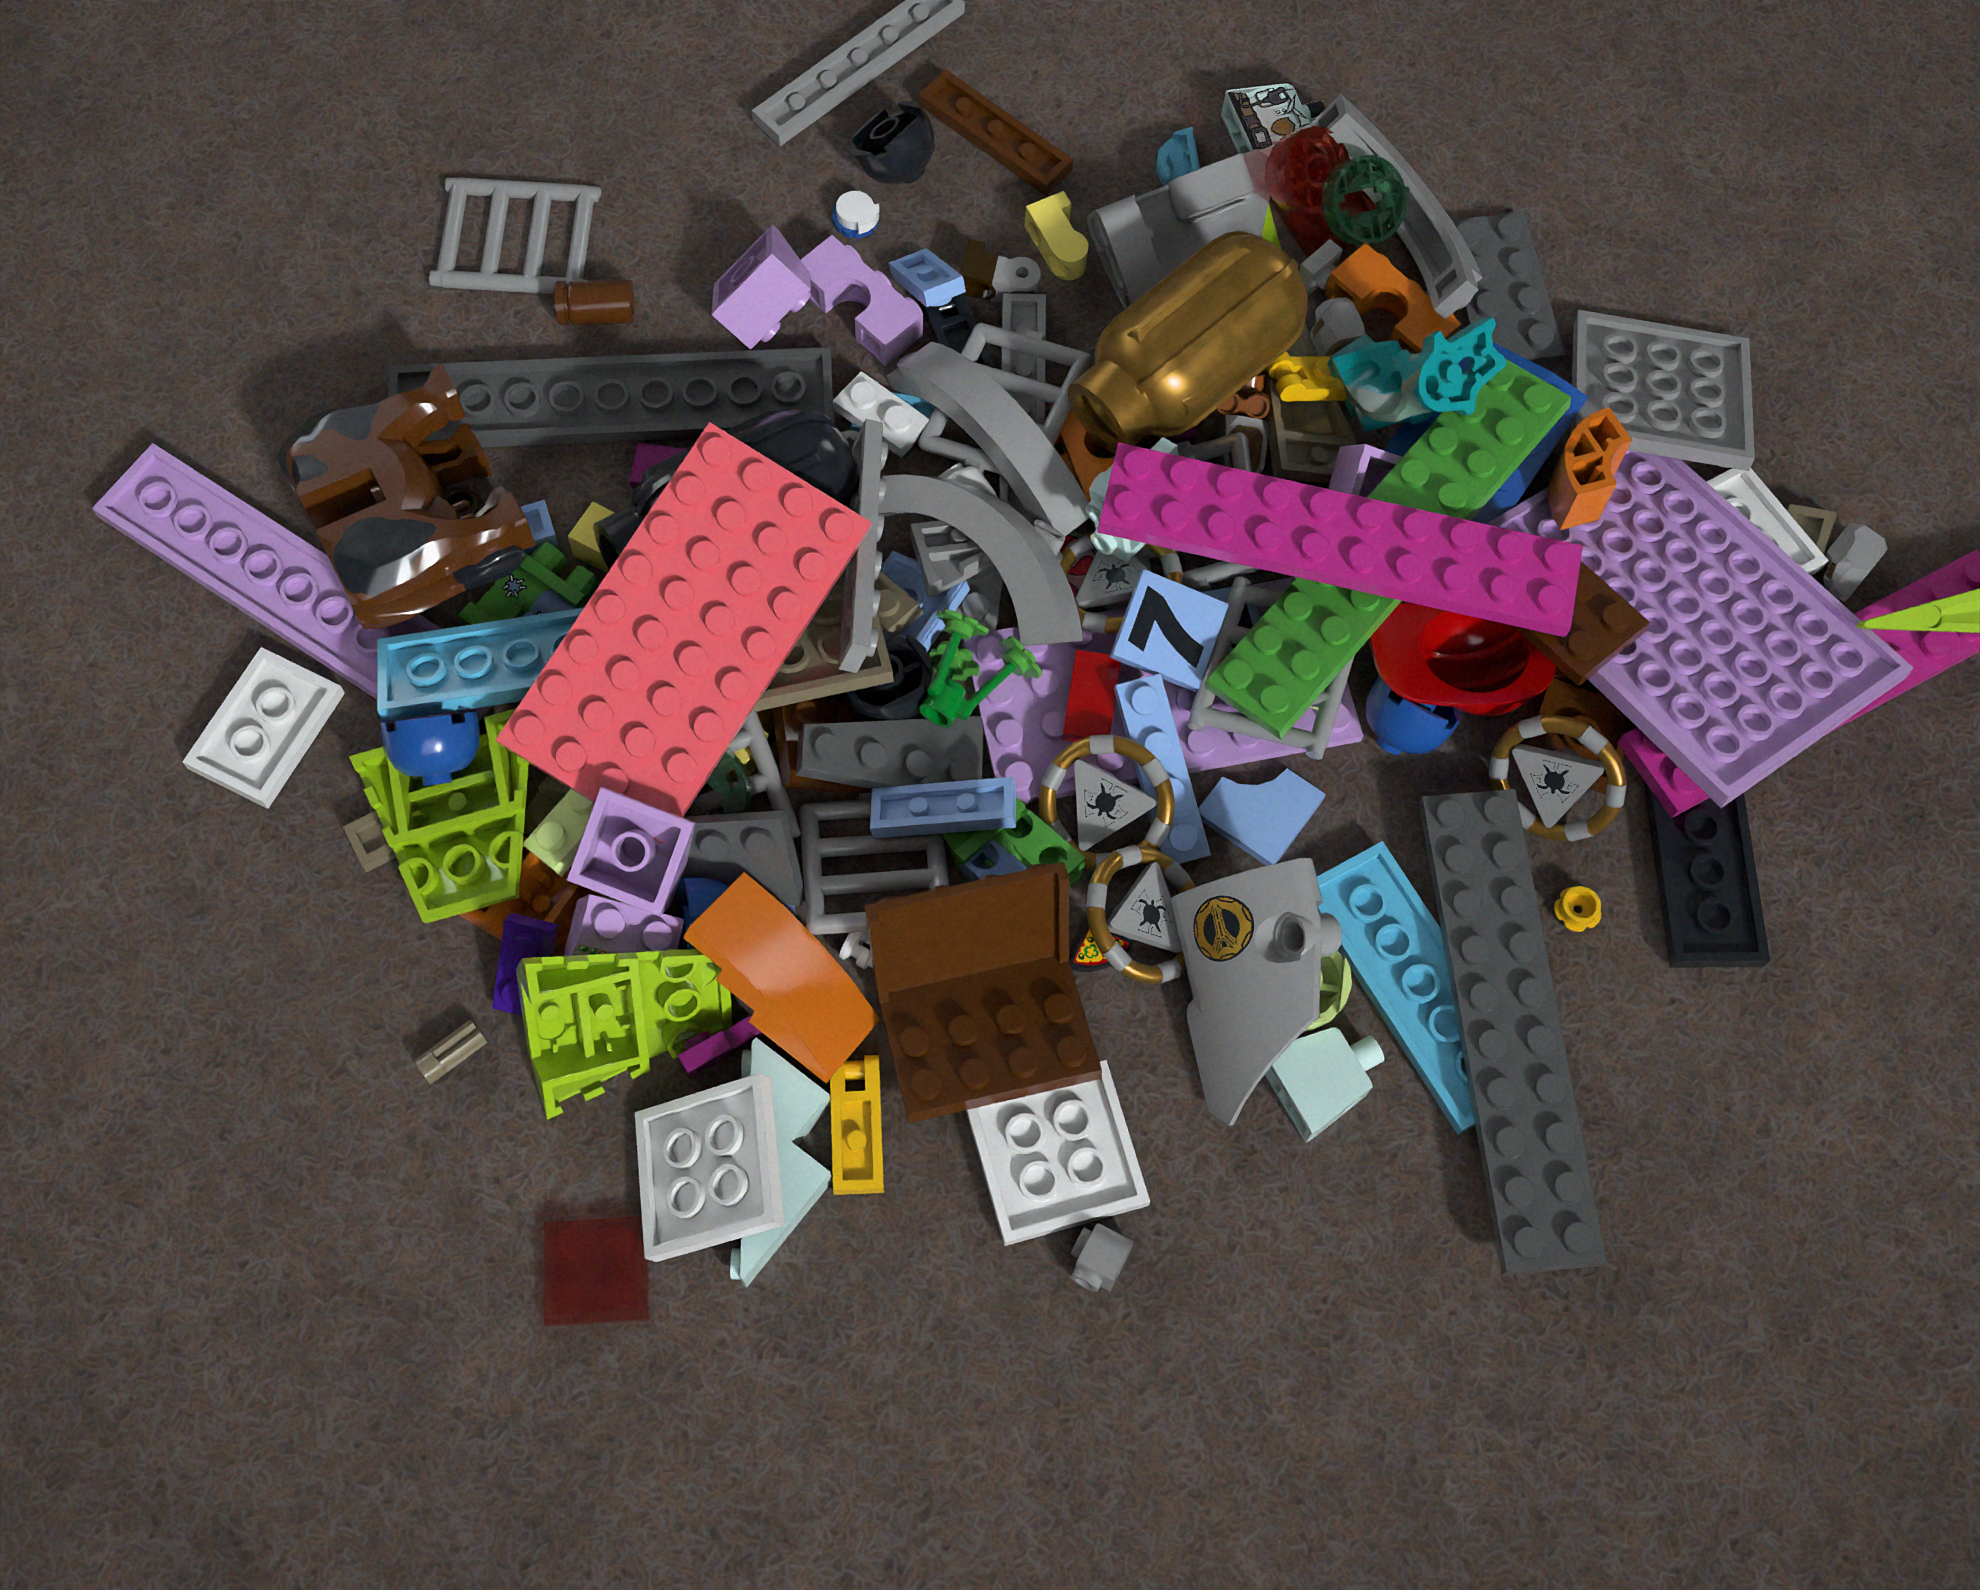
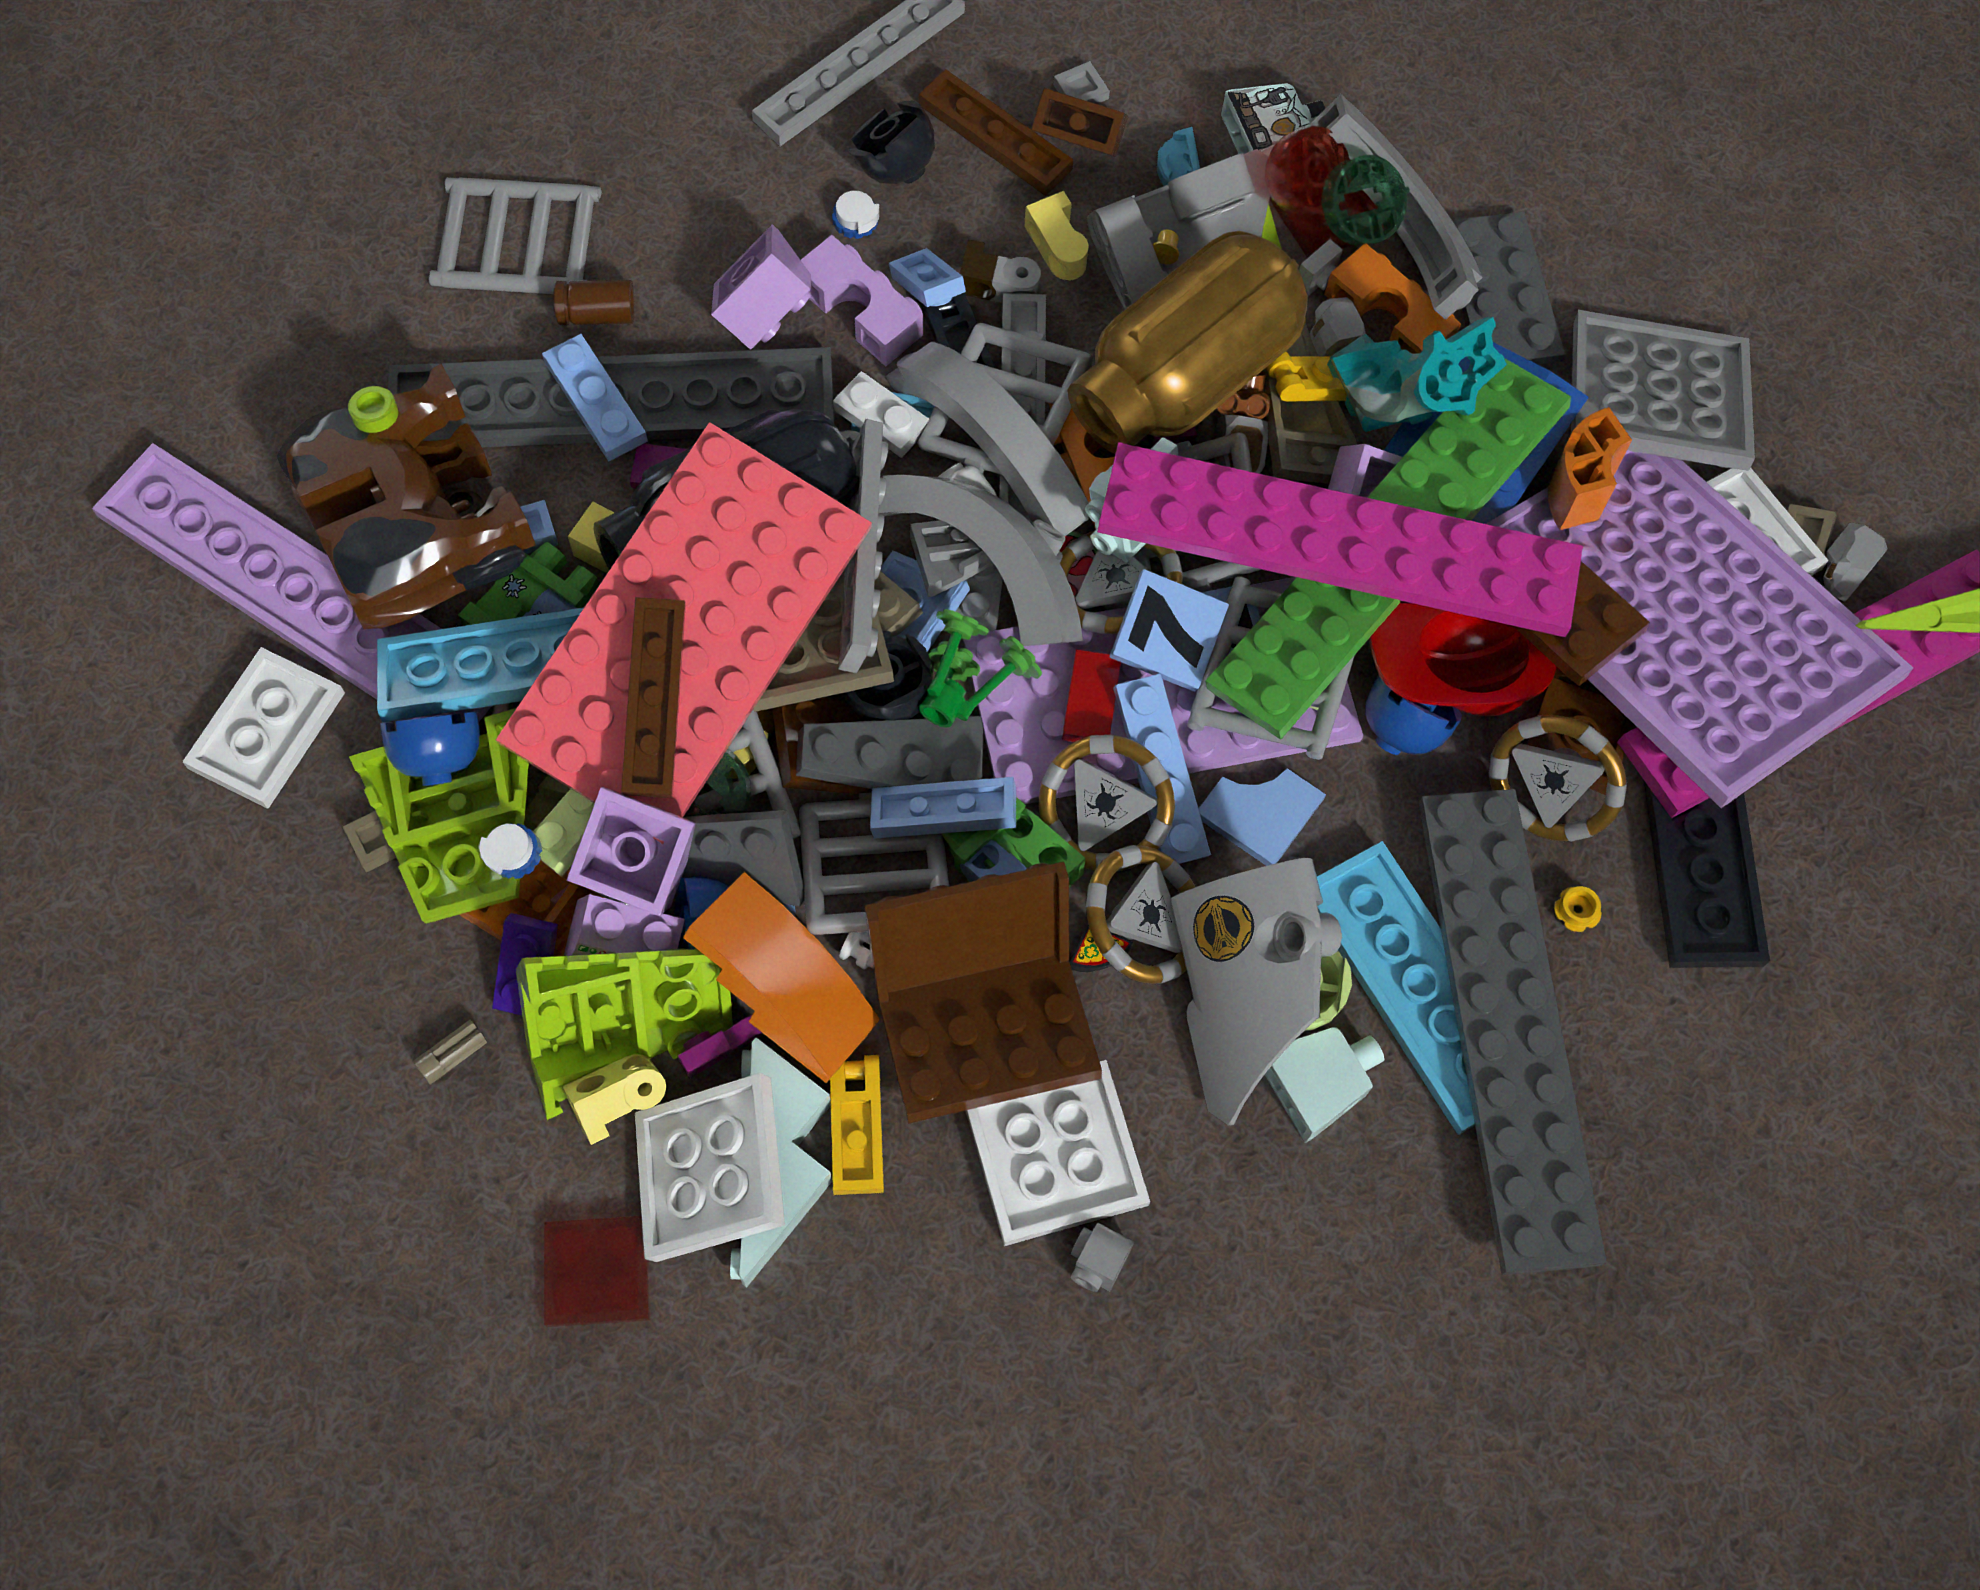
none -> lime tile [348,386,399,433]
none -> white piece [479,823,542,879]
none -> light blue plate [542,334,648,462]
none -> light yellow leg [562,1054,666,1145]
none -> reddish brown plate [621,597,686,798]
none -> reddish brown brick [1031,88,1128,157]
none -> light grey tile [1053,61,1110,104]
none -> yellow piece [1152,229,1179,264]

